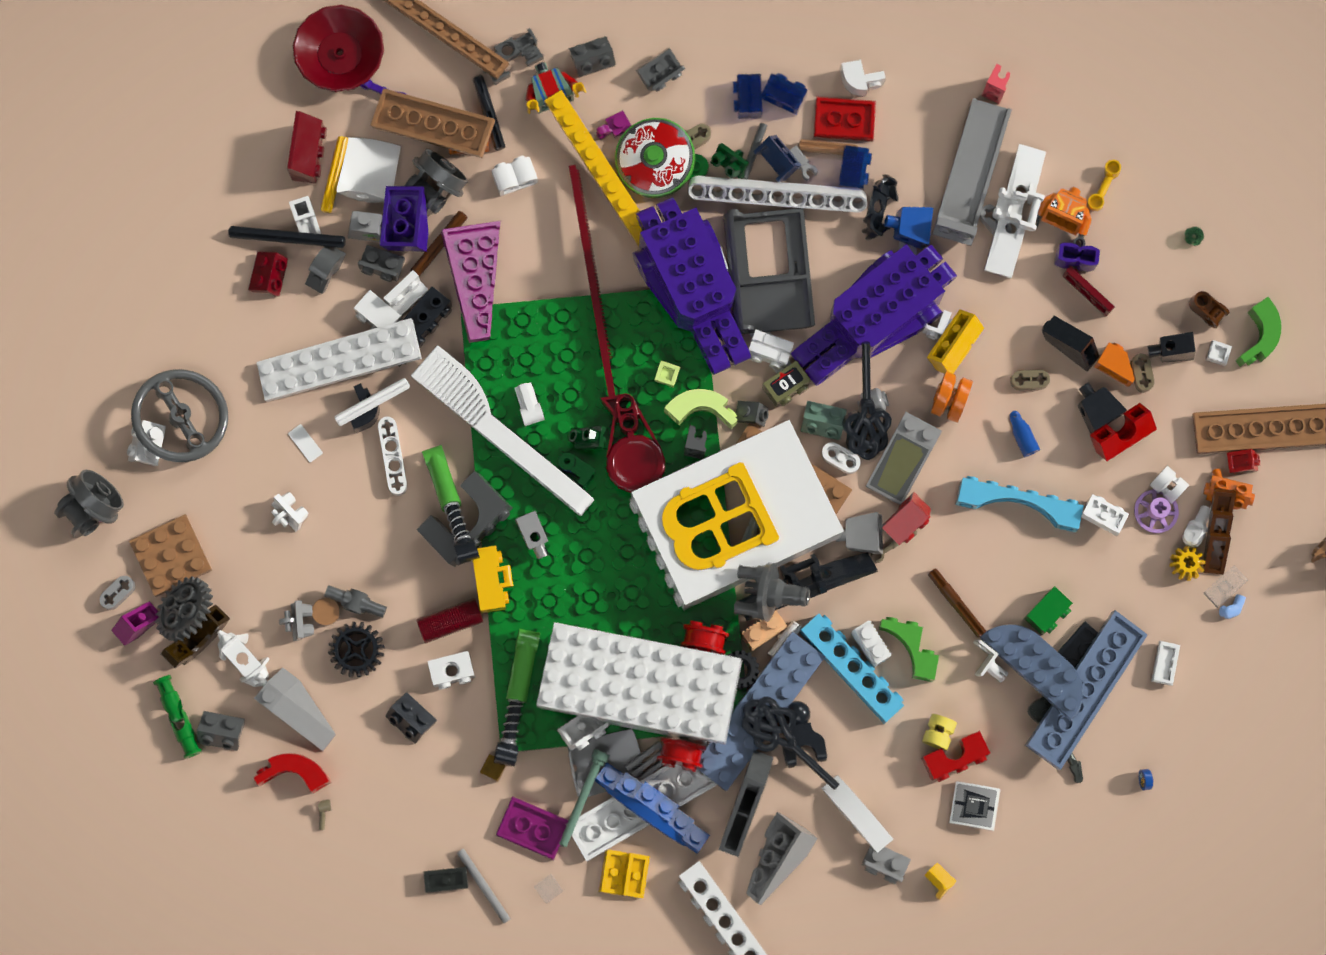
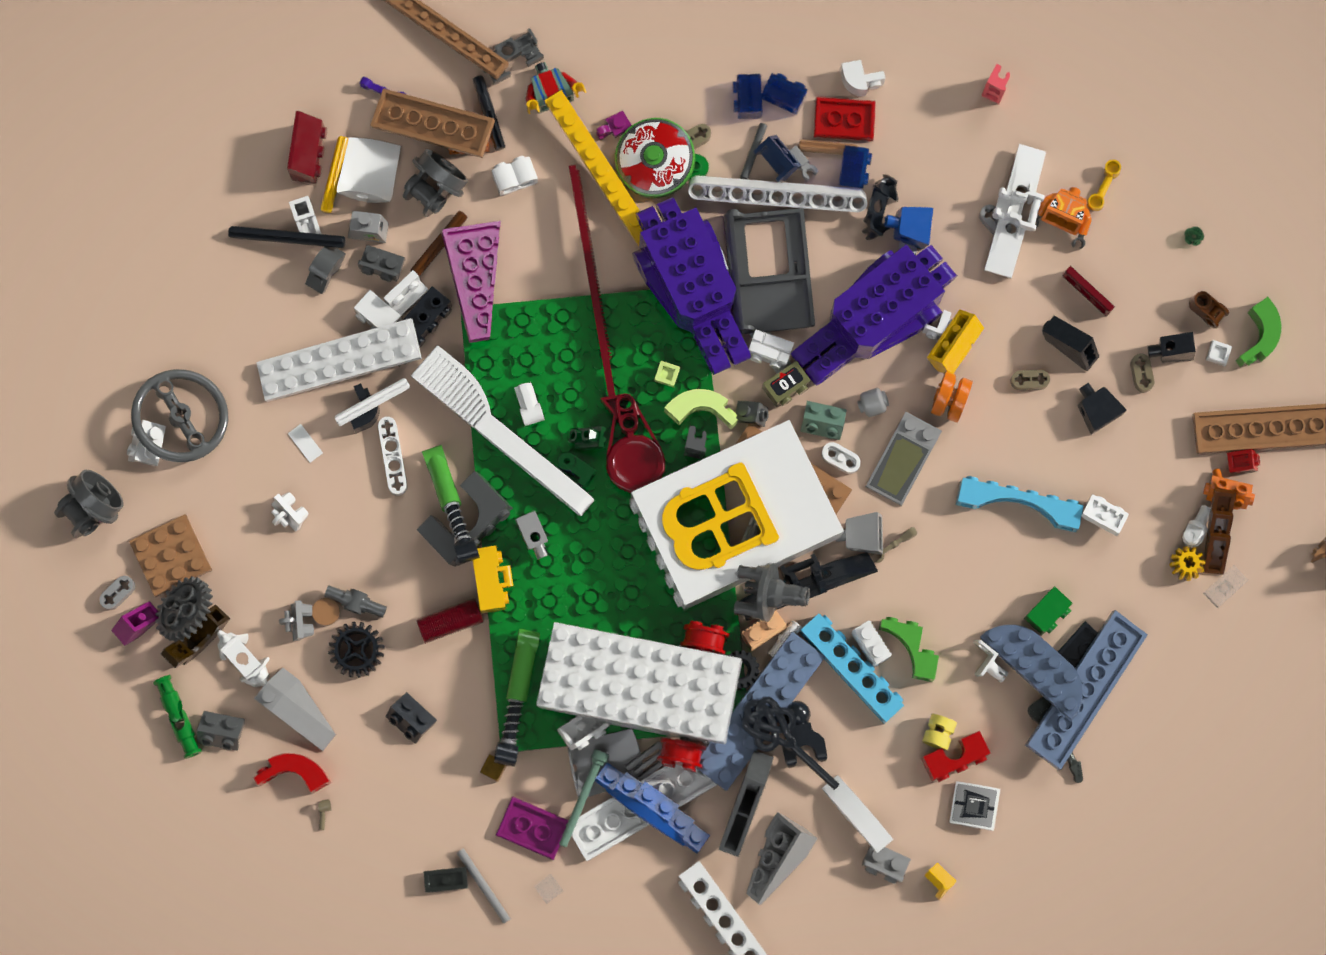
dark red bracket [248,251,288,297] -> none
dark red dish [292,5,384,92] -> none
dark purple slope [380,186,429,252] -> none
white brick [427,651,475,690] -> none
dark grey bracket [569,36,616,77] -> none
yellow slope [599,849,650,898] -> none
dark grey bracket [636,48,685,92] -> none
dark green hips [711,143,749,179] -> none
black piece [842,342,892,460] -> none
red brick [882,492,931,545] -> none
reddish brown axle [928,568,986,638] -> none
light grey panel [933,98,1012,246] -> none
blue piece [1010,411,1041,457] -> none
dark purple brick [1054,243,1100,272] -> none
red arch [1090,403,1157,461] -> none
orange slope [1094,342,1135,387] -> none
lavender wheel [1134,489,1179,533] -> none
blue tile [1138,769,1153,791] -> none
white wheel [1150,465,1189,504] -> none
white plate [1151,641,1180,686] -> none
light blue arm [1219,594,1246,619] -> none

